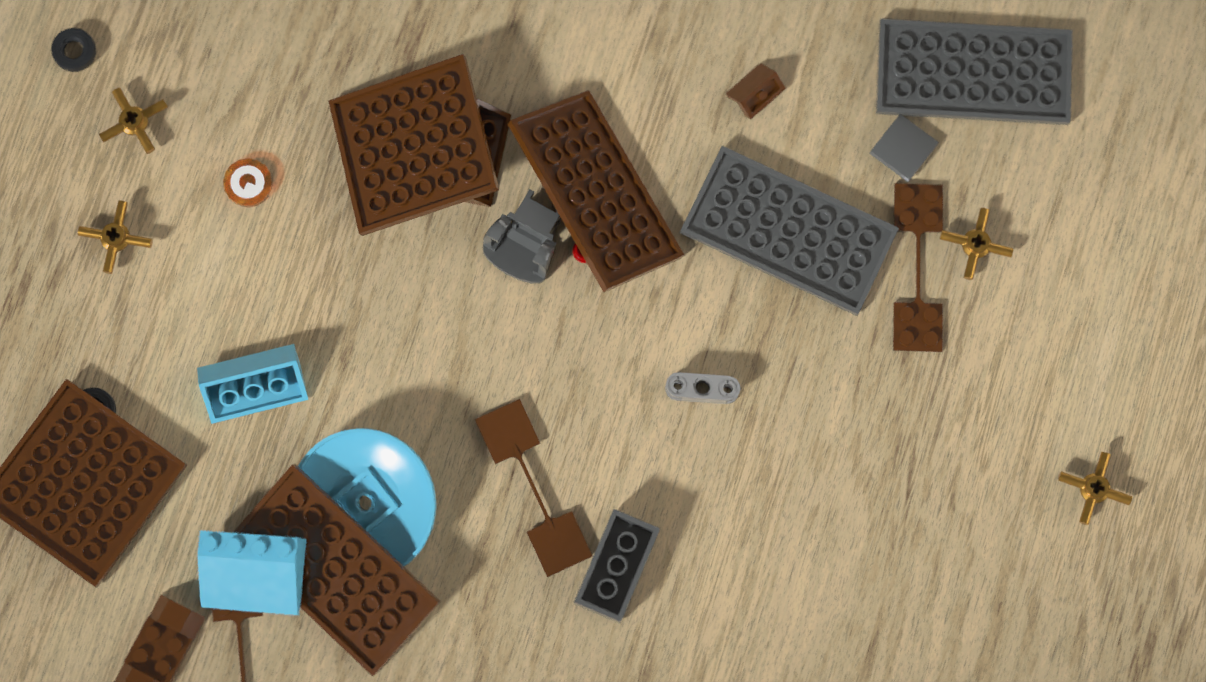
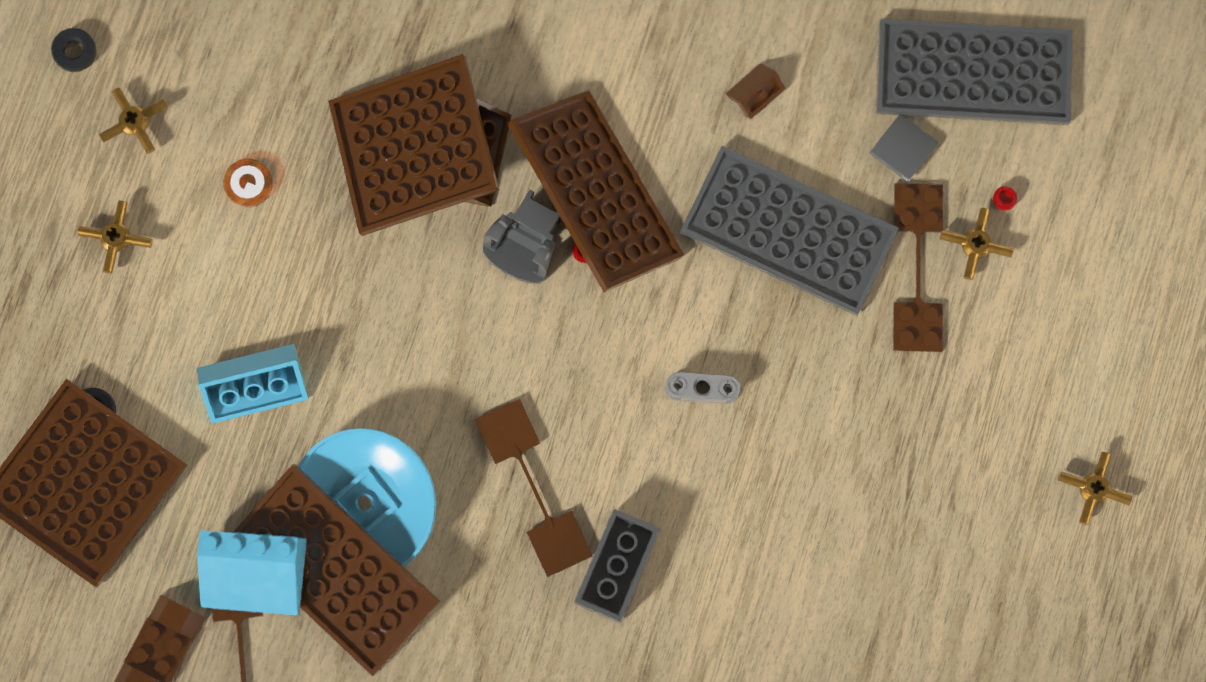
none -> red plate [992,186,1017,211]

